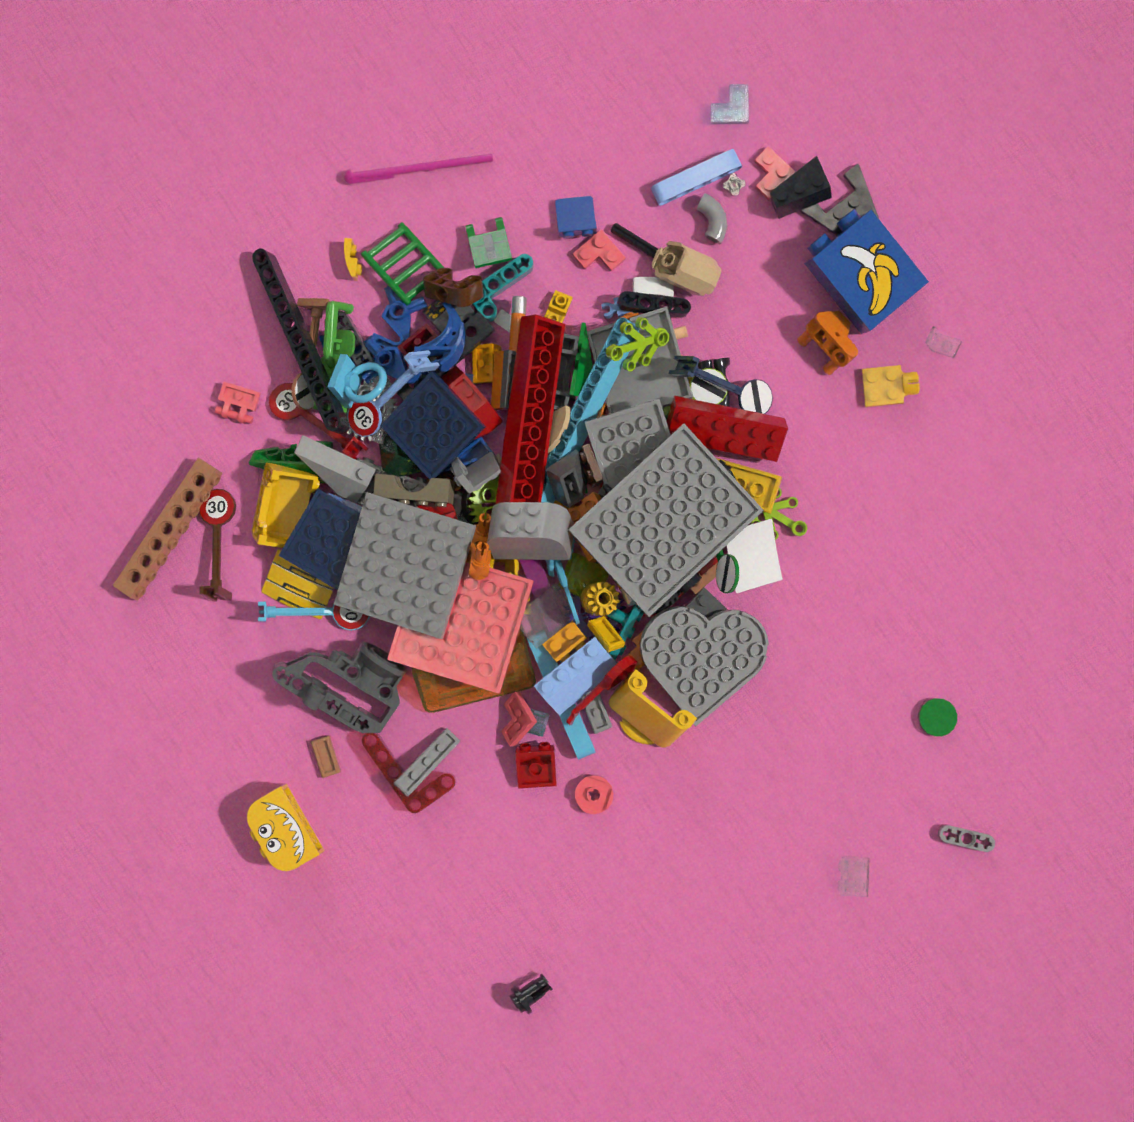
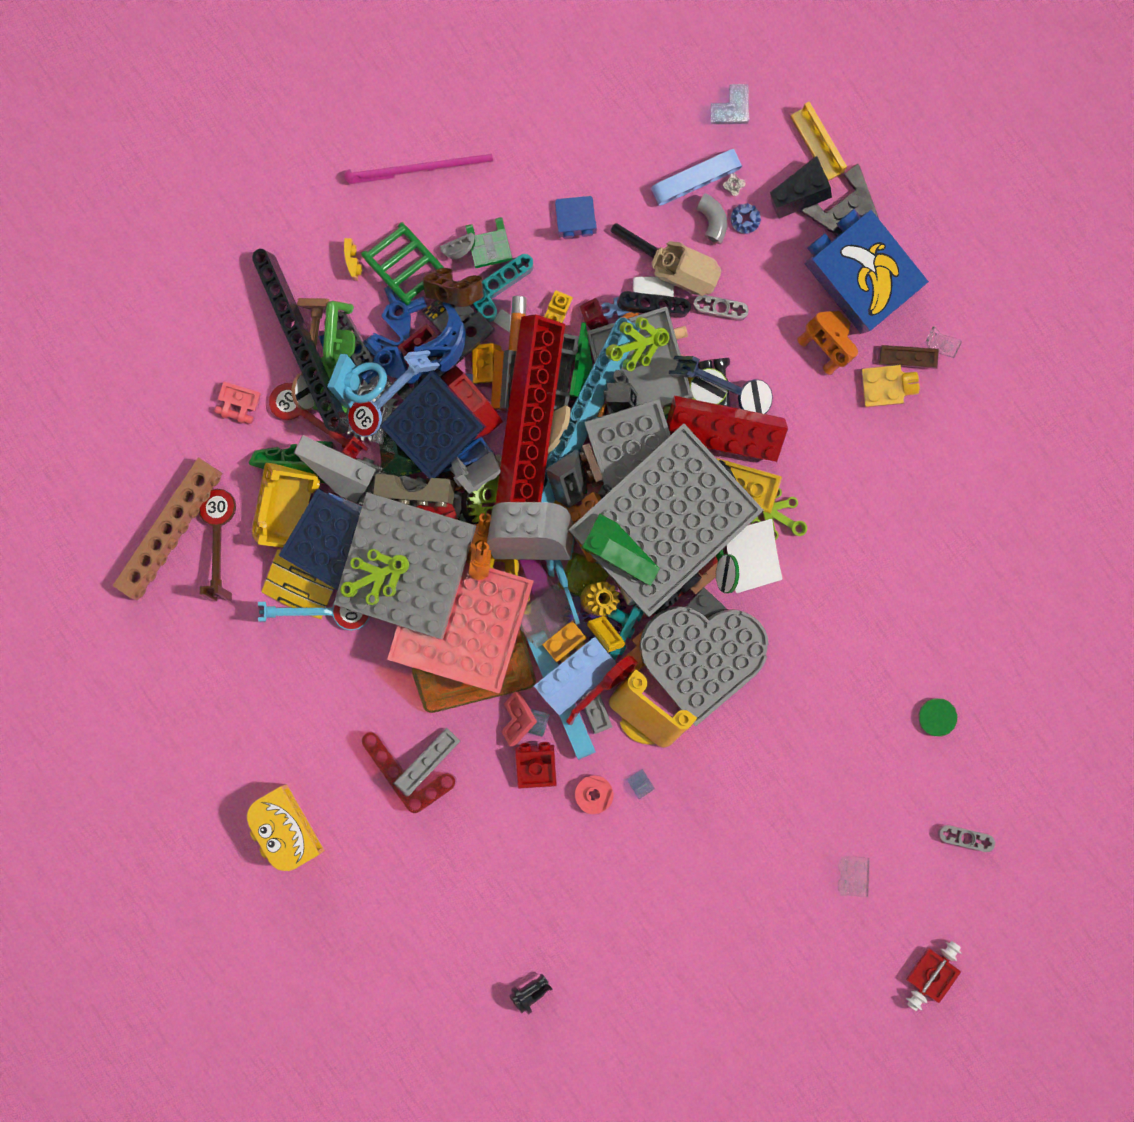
dark grey piece [272,641,407,733] -> none
nougat tile [311,735,341,778] -> none
coral plate [572,230,626,272] -> none
coral plate [754,146,795,200] -> none
none -> lime plant [340,549,409,605]
none -> light grey tile [440,232,475,259]
none -> dark red bracket [579,298,609,330]
none -> green wedge [581,513,660,586]
none -> black brick [604,370,637,412]
none -> clear light blue slope [626,769,655,799]
none -> light grey beam [694,295,749,321]
none -> blue gear [731,203,761,234]
none -> yellow fence [790,101,847,181]
none -> reddish brown tile [879,345,939,369]
none -> red plate [906,940,962,1011]

